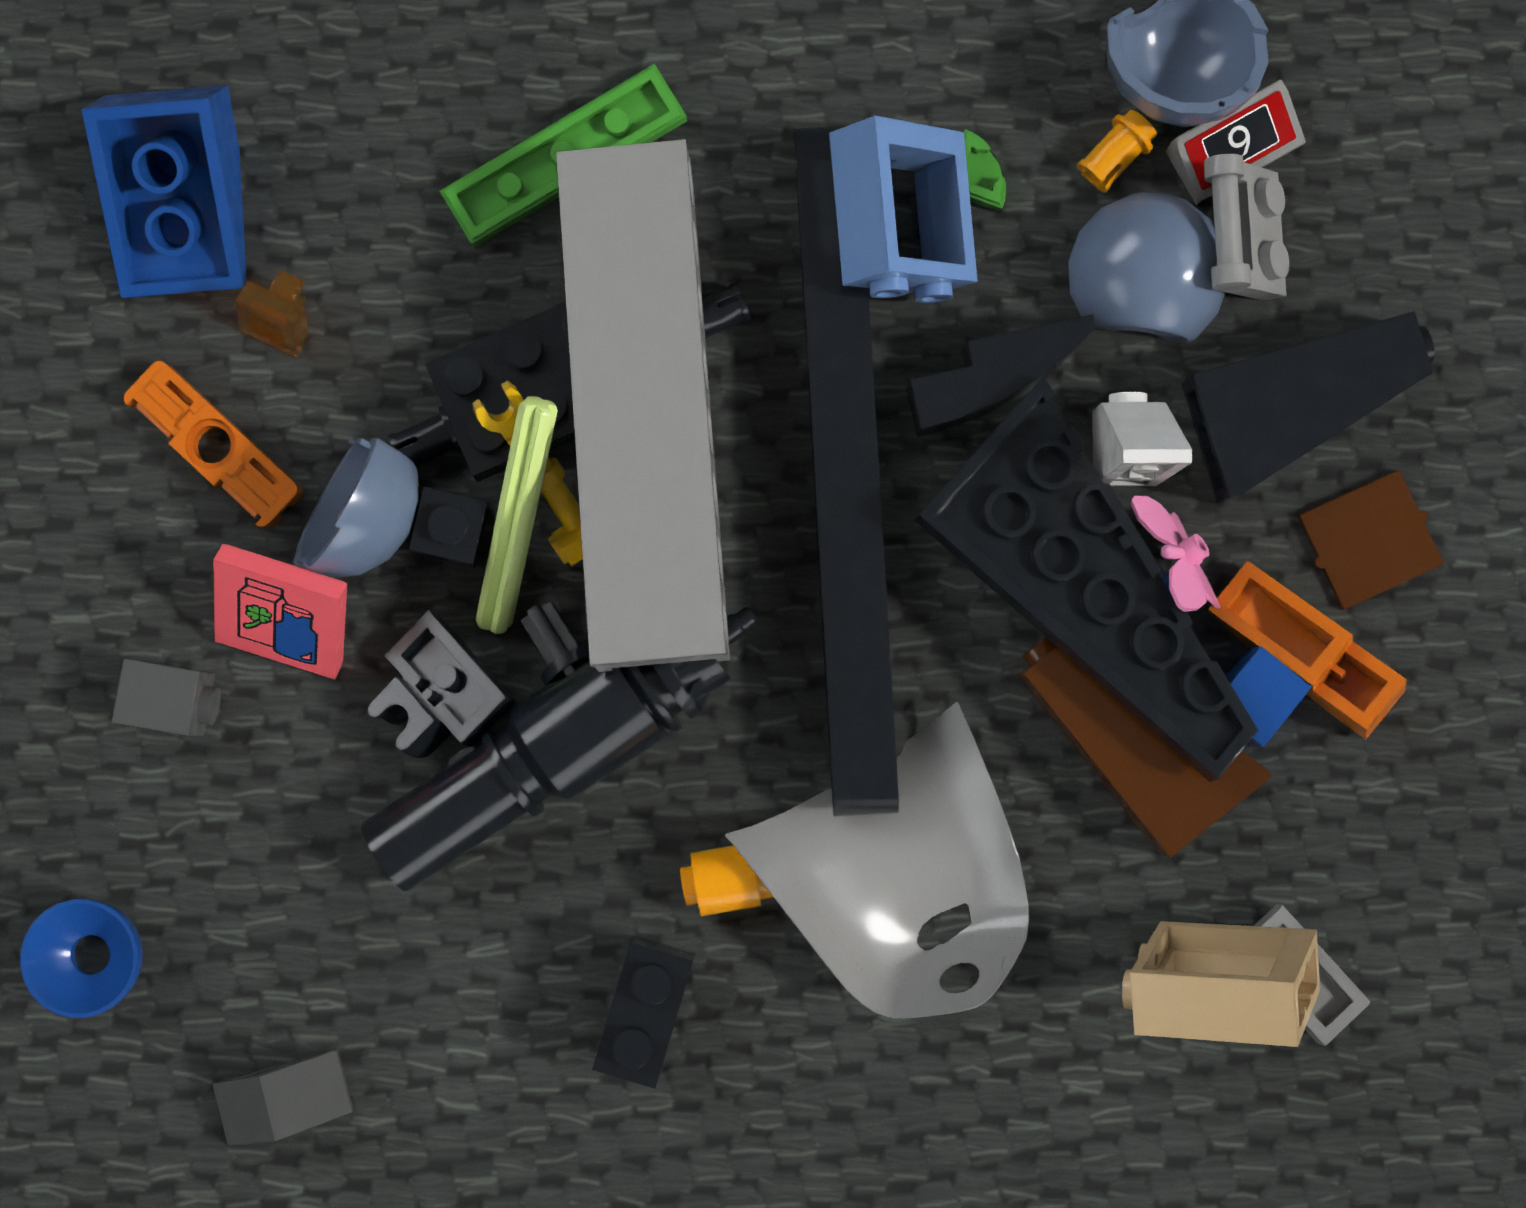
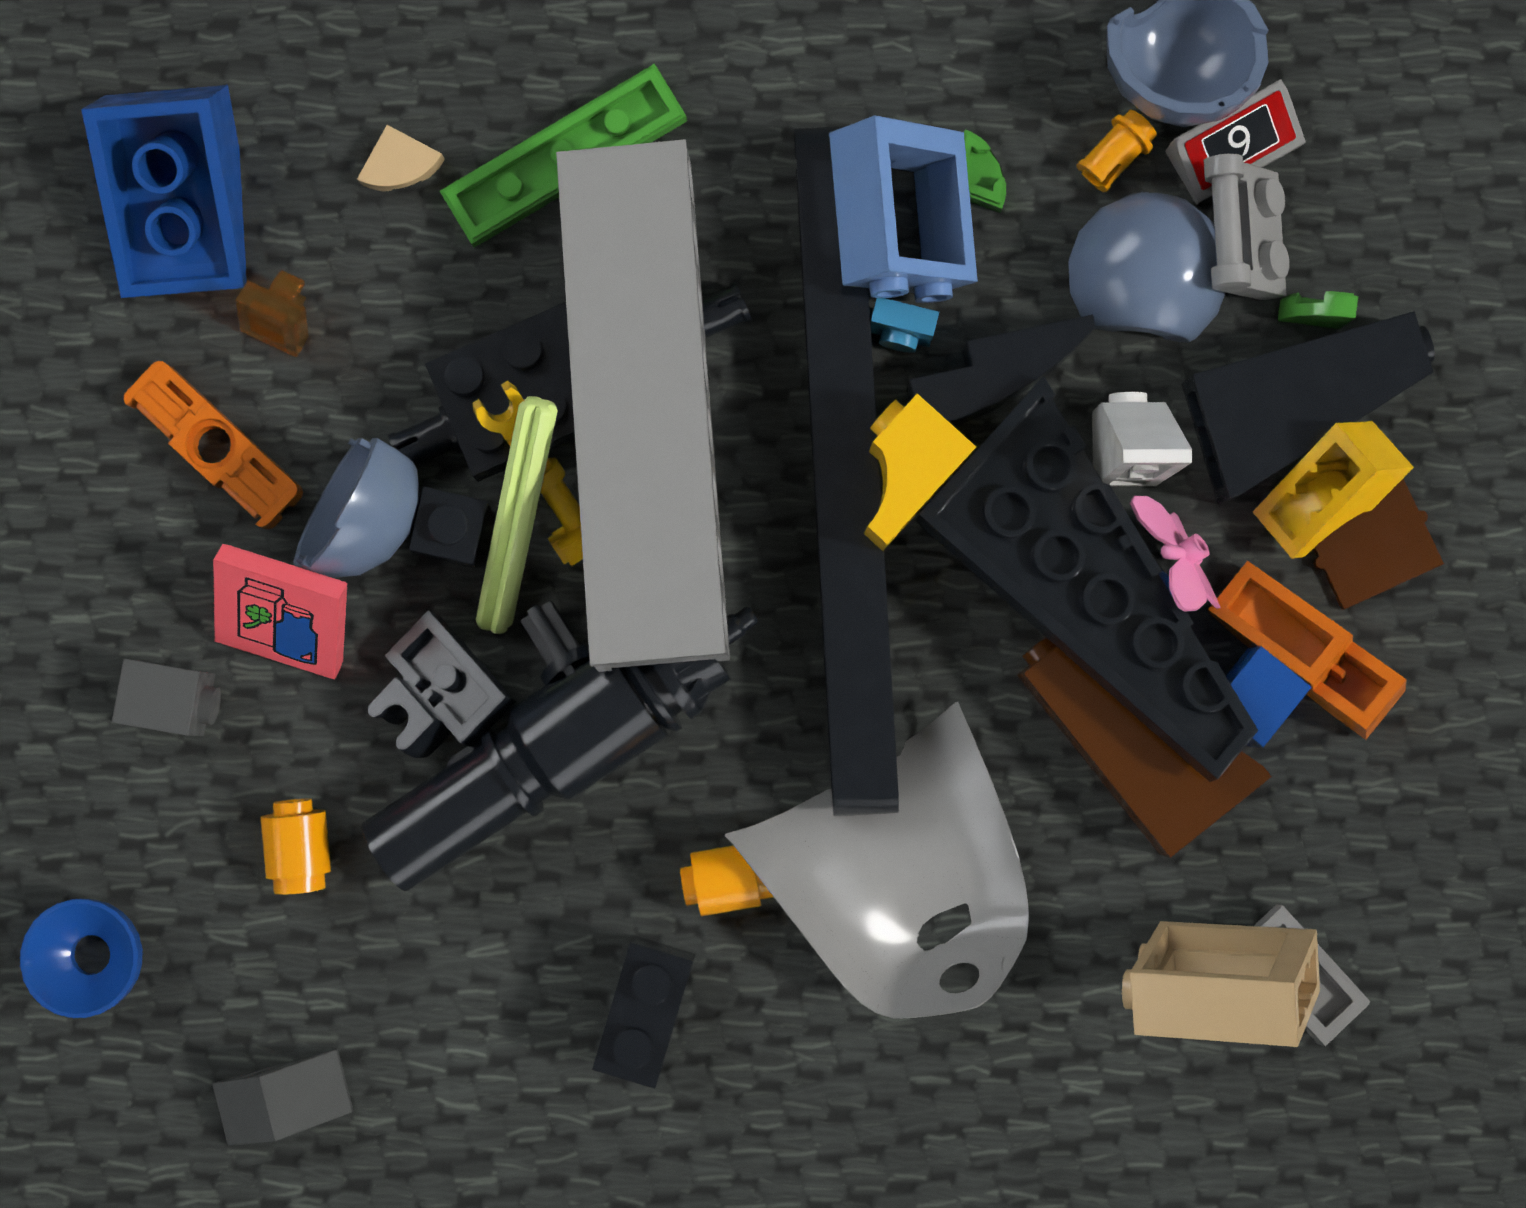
none -> light orange brick [261,798,331,895]
none -> tan tile [357,125,445,191]
none -> yellow arch [864,394,976,551]
none -> dark azure plate [870,298,939,353]
none -> yellow arch [1253,421,1414,559]
none -> bright green tile [1278,291,1358,329]

